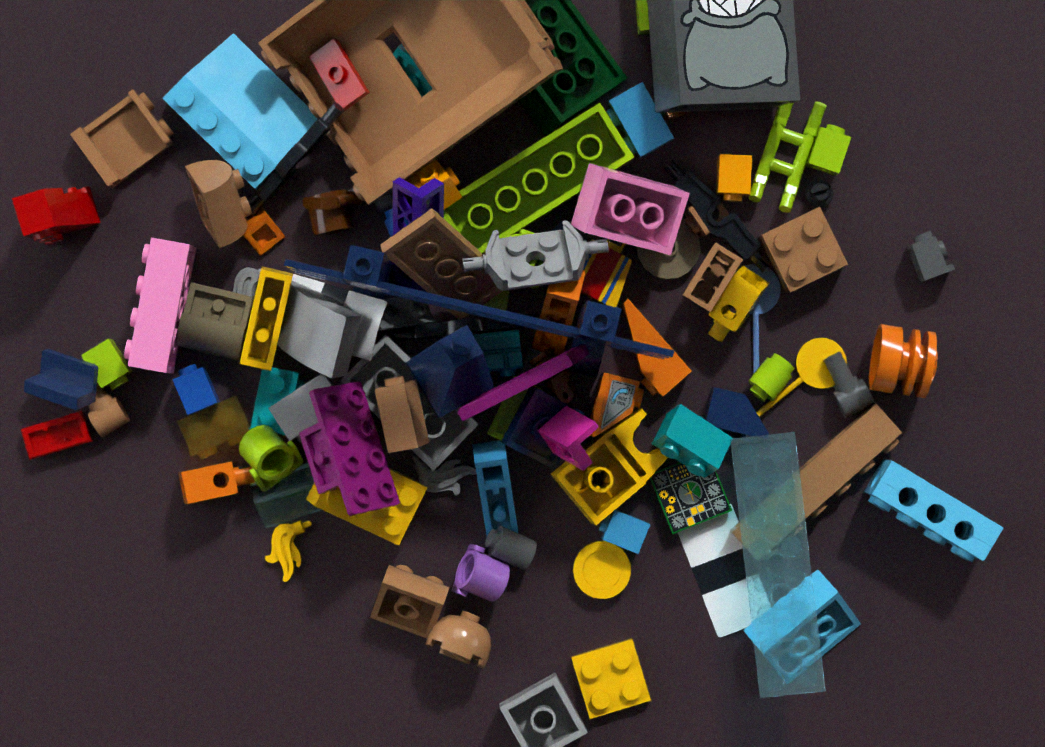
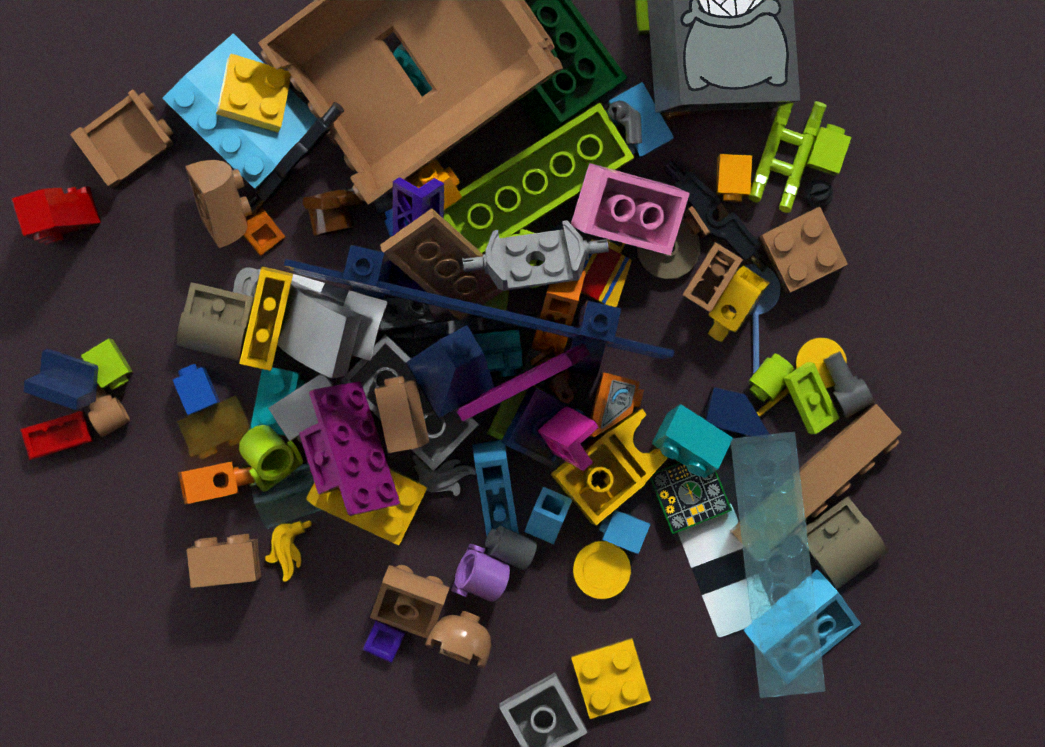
bright pink brick [124,237,197,373] -> none
plate [309,39,370,111] -> none
orange slope [622,299,692,397] -> none
medium azure brick [863,459,1003,562] -> none
orange wheel [869,324,938,398] -> none
dark grey brick [907,231,955,282] -> none
none -> medium nougat brick [187,534,261,588]
none -> yellow plate [216,54,291,133]
none -> dark purple tile [363,620,405,663]
none -> dark azure brick [524,487,573,544]
none -> dark grey arm [608,100,642,144]
none -> lime plate [783,362,839,434]
none -> dark tan brick [797,497,888,590]

